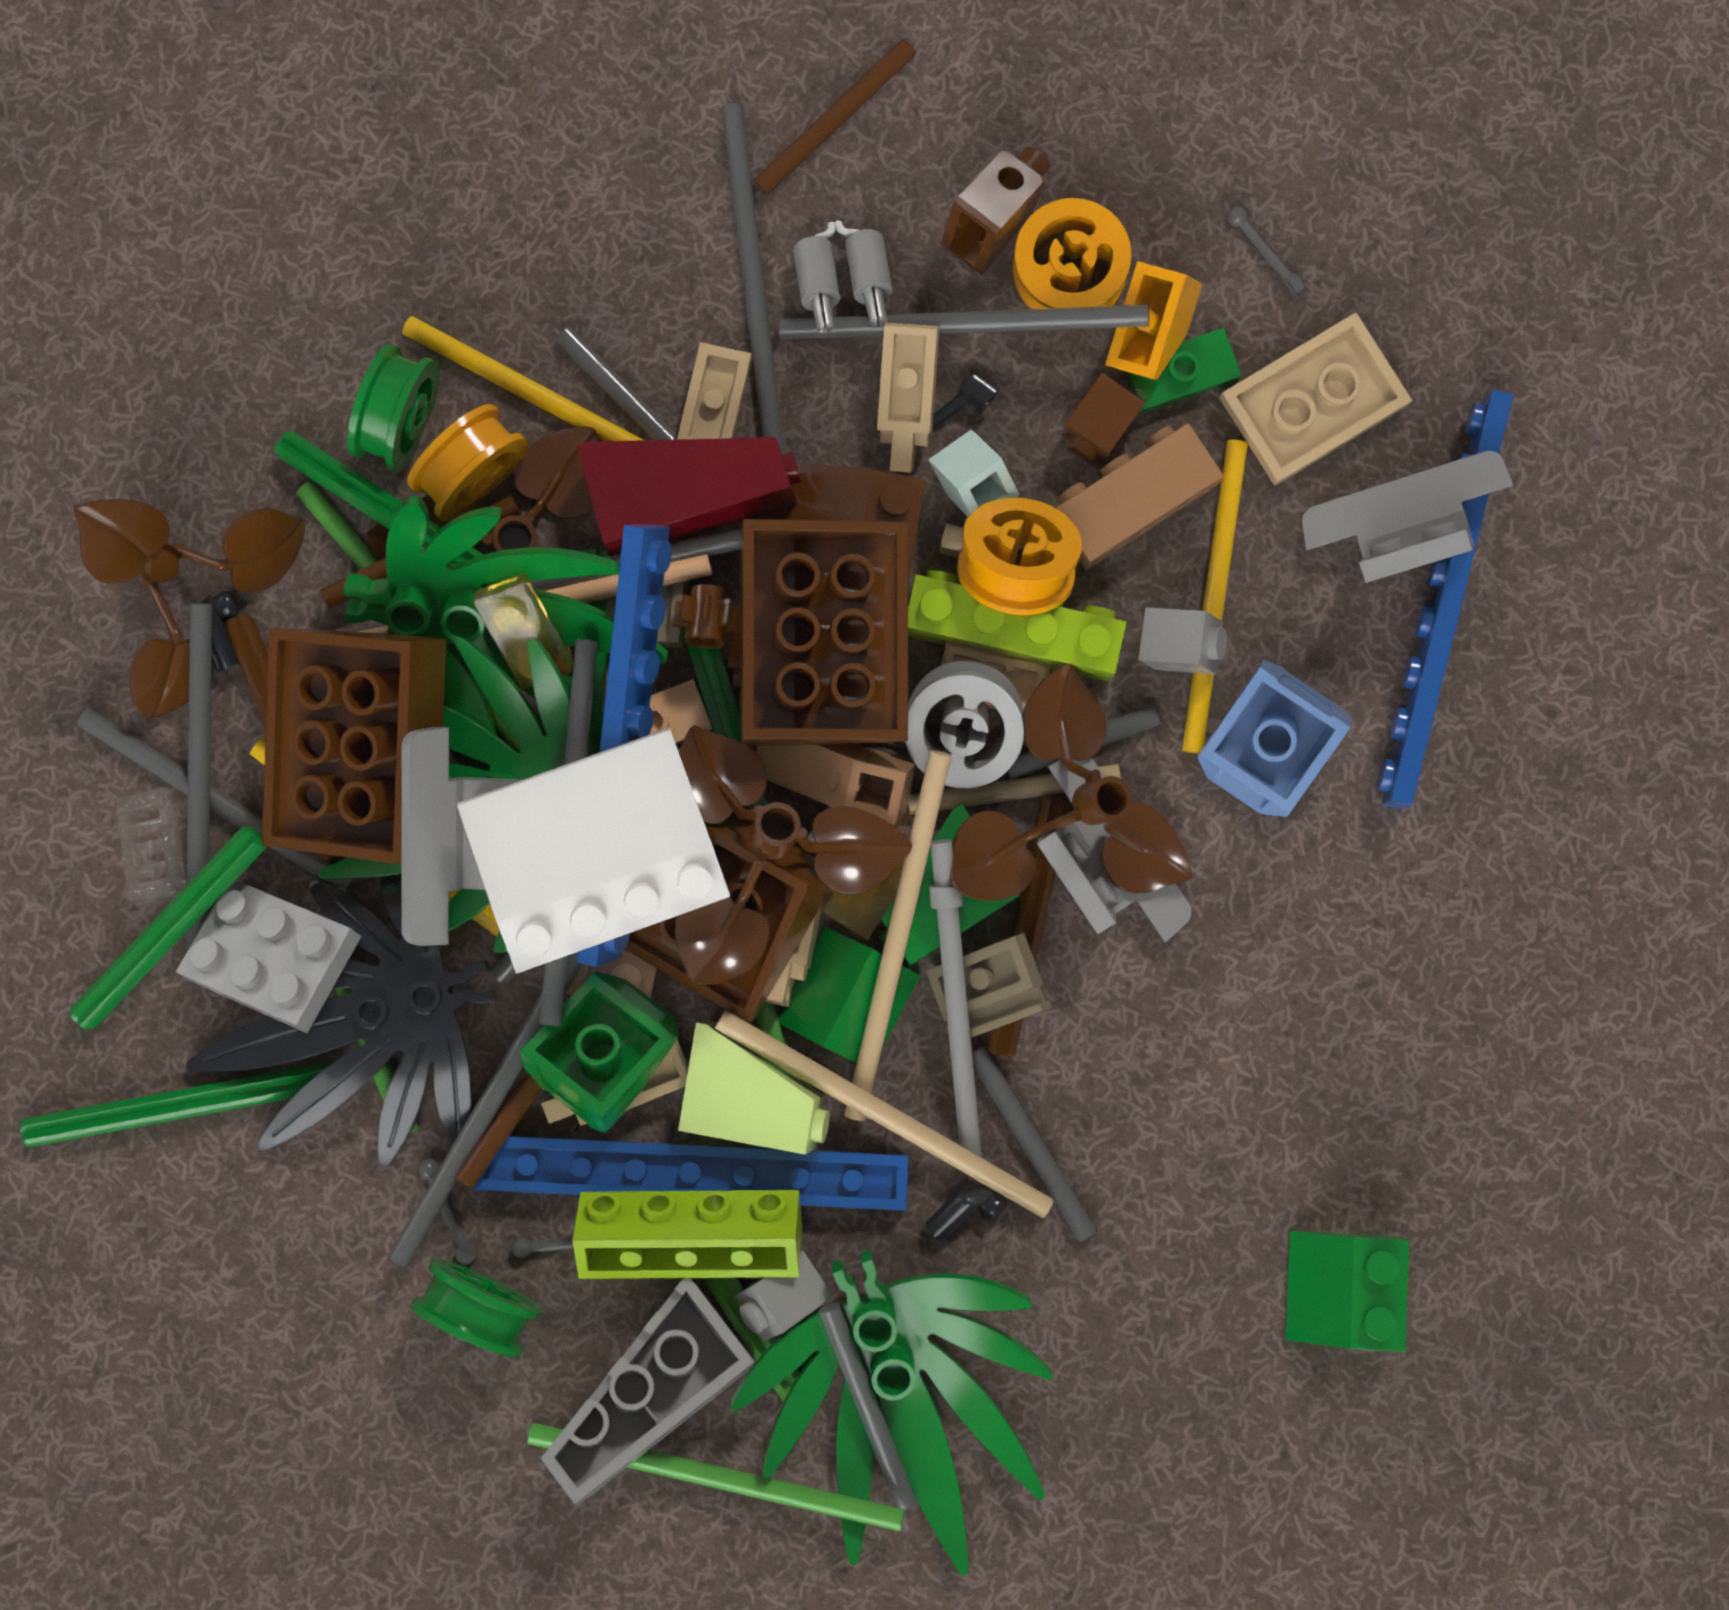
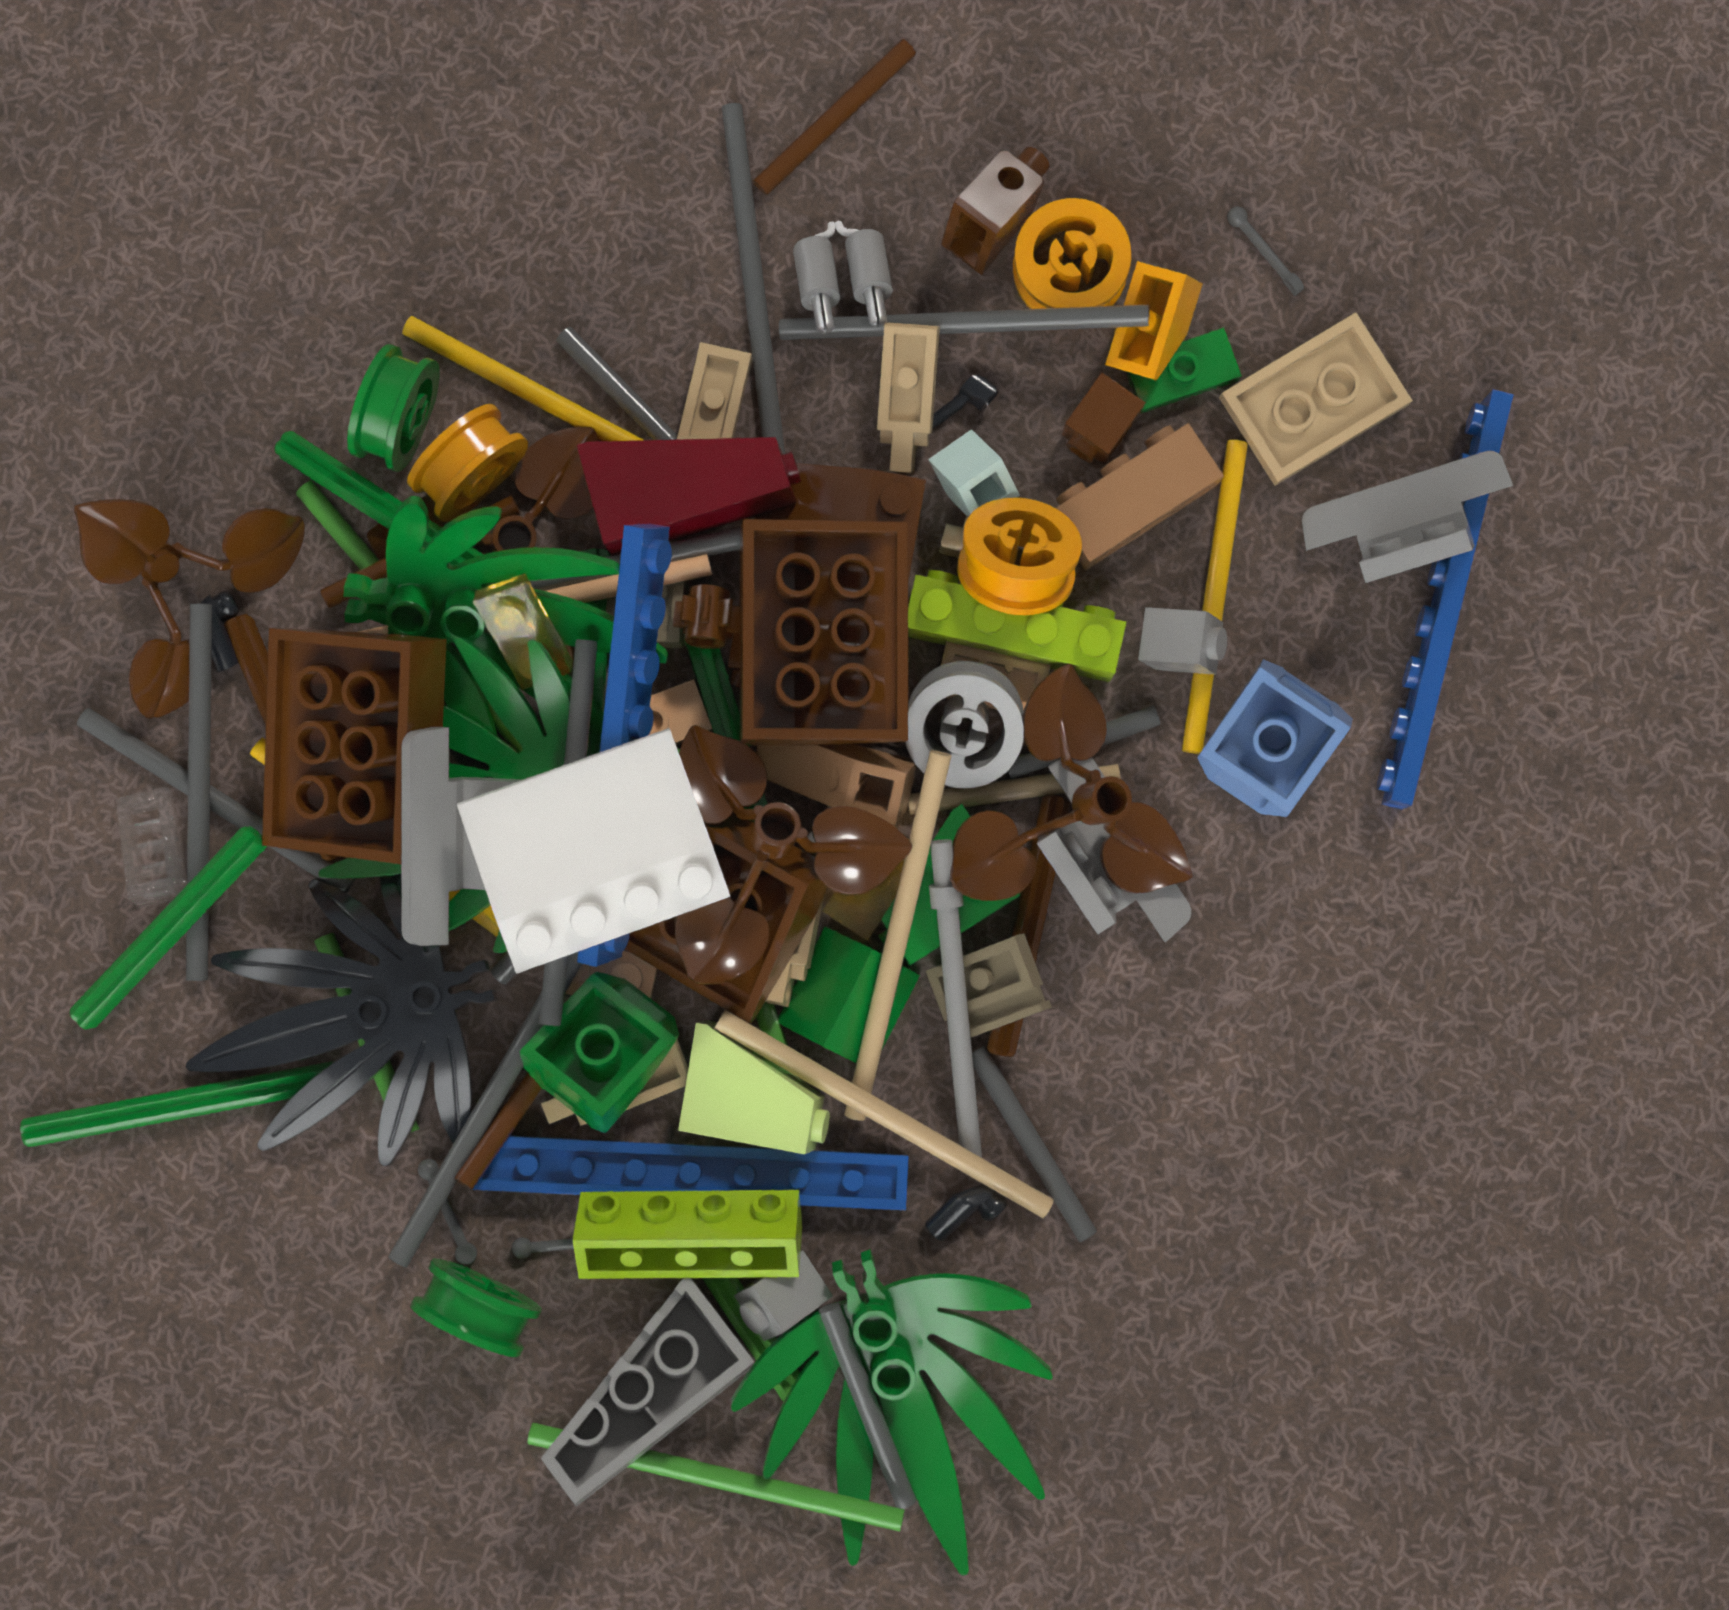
light grey plate [176,880,361,1033] -> none
green slope [1285,1230,1409,1352] -> none

